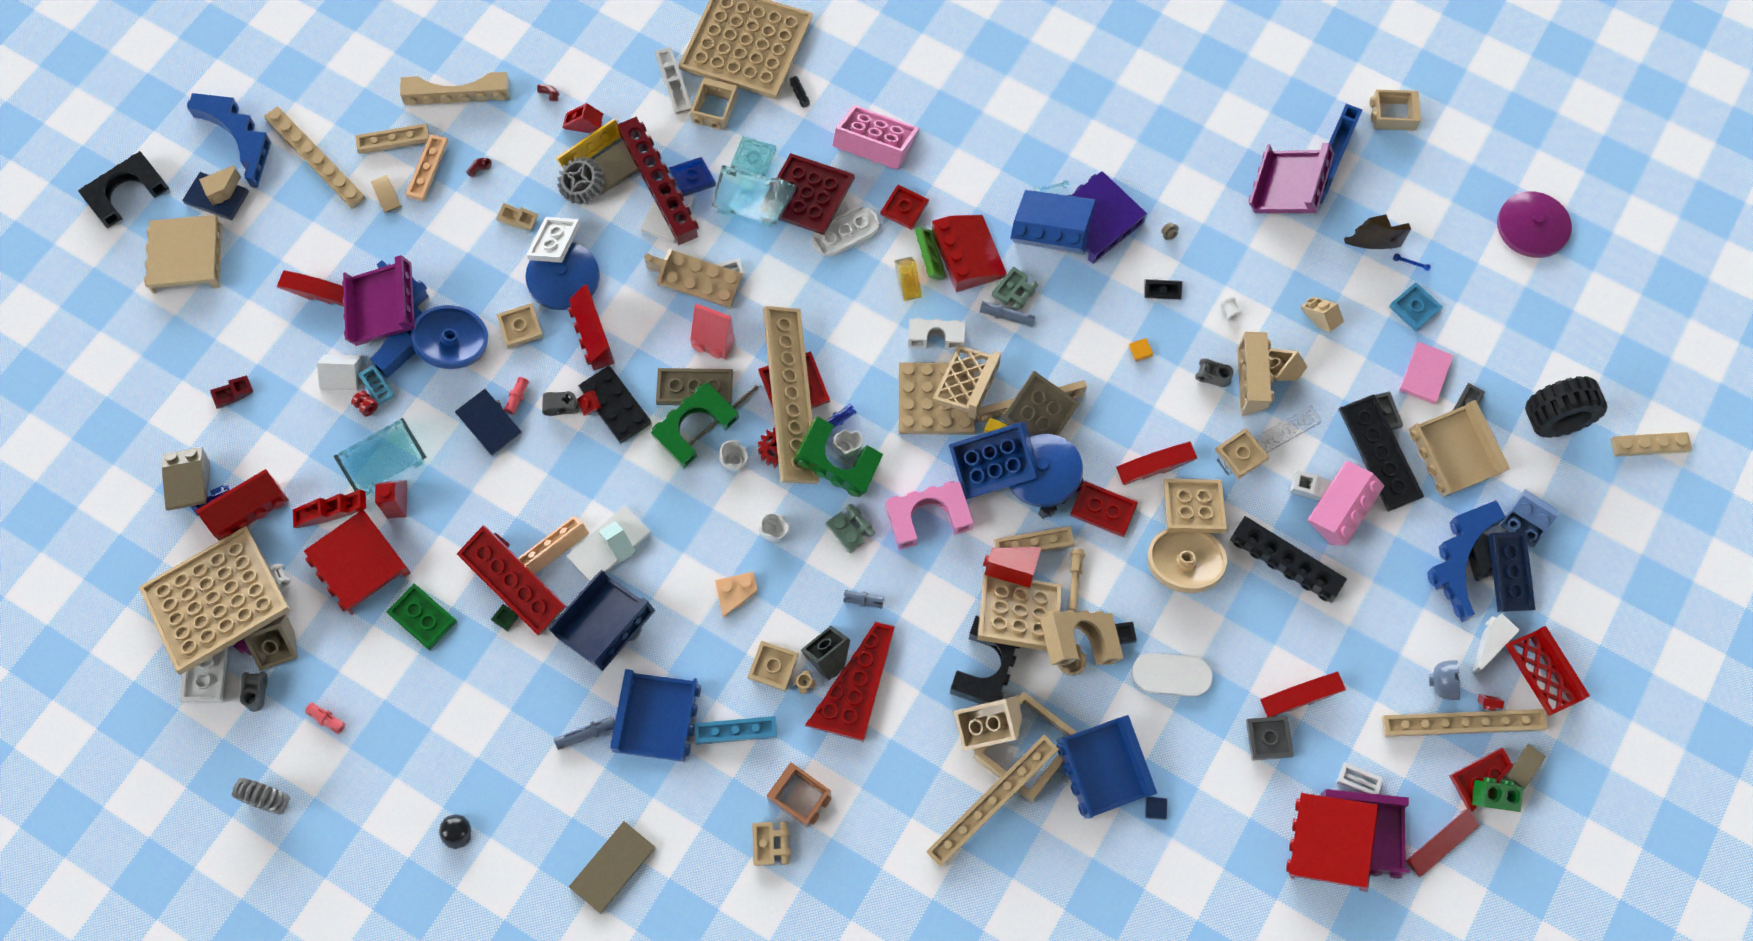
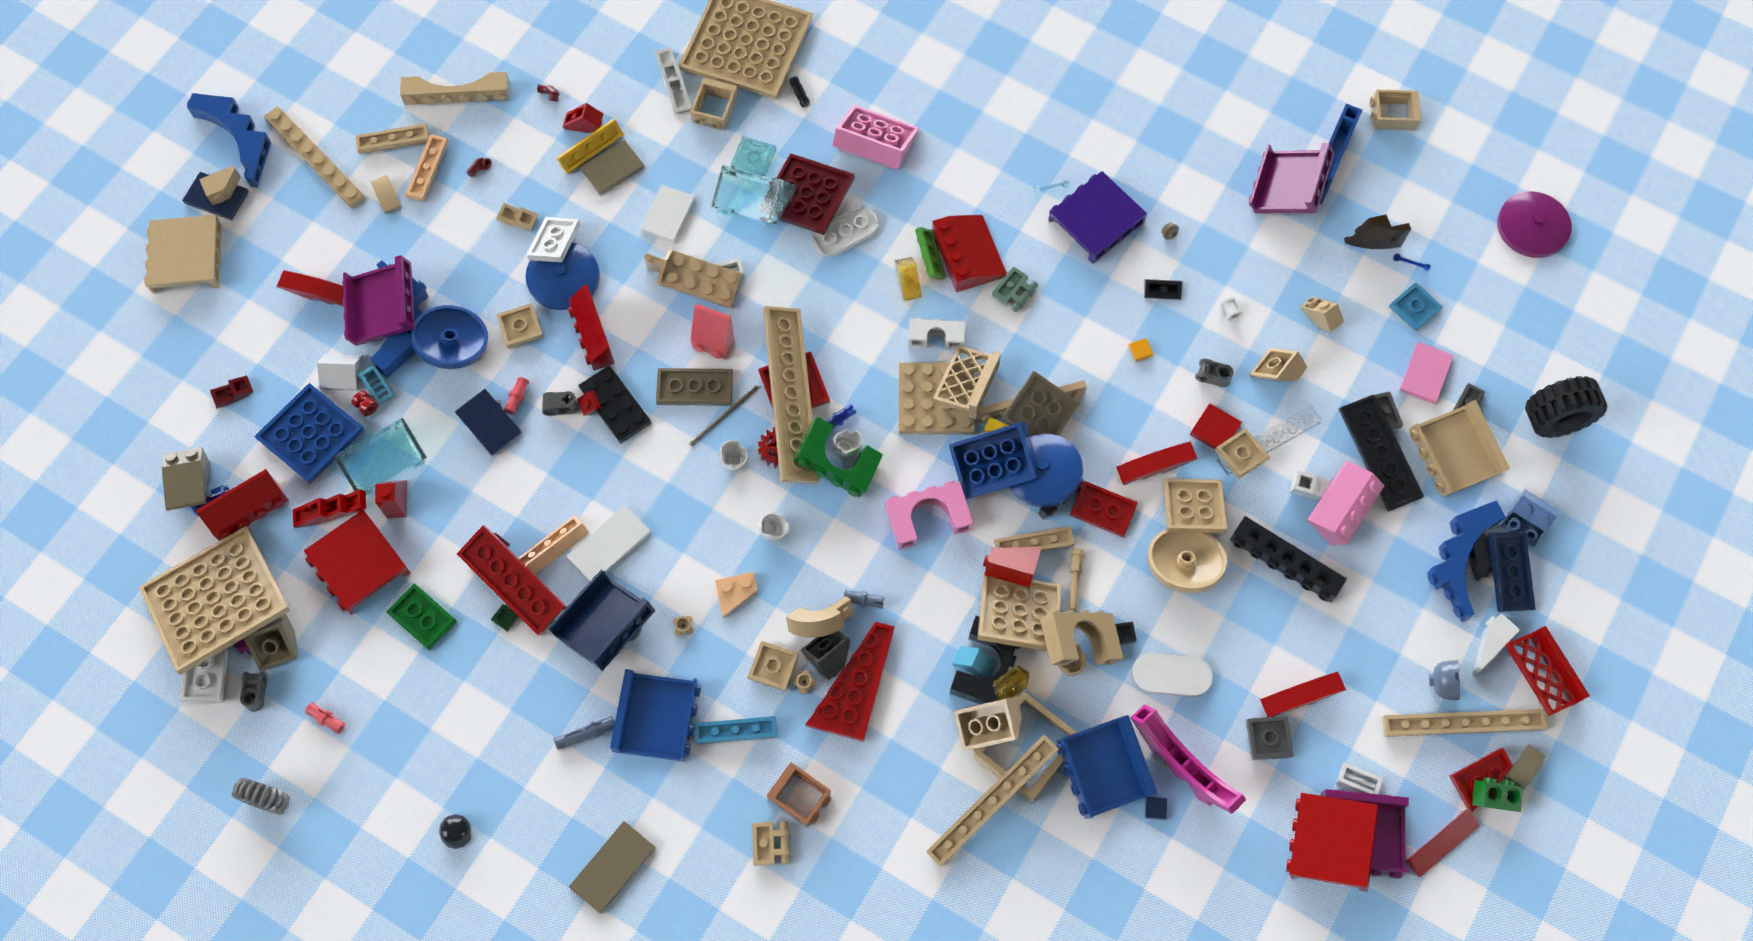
black arch [77,151,170,229] -> none
white bush [269,564,291,589] -> none
light grey gear [557,156,606,205] -> none
light aqua slope [599,521,636,563] -> none
dark red brick [617,116,699,246] -> none
green arch [651,382,739,469] -> none
clear blue tile [669,157,716,197] -> none
sand green plate [826,504,876,553] -> none
red plate [880,184,929,230] -> none
sand blue pin [979,301,1036,327] -> none
blue slope [1010,190,1096,254] -> none
tan slope [1237,331,1274,416] -> none
red plate [1477,694,1505,711] -> none
tan plate [1610,432,1692,457] -> none
none -> blue plate [254,383,365,484]
none -> tan plate [673,615,694,636]
none -> tan arch [786,596,854,638]
none -> medium azure slope [952,646,997,678]
none -> clear yellow slope [993,666,1030,700]
none -> dark pink arch [1130,704,1246,814]
none -> red tile [1190,403,1242,449]

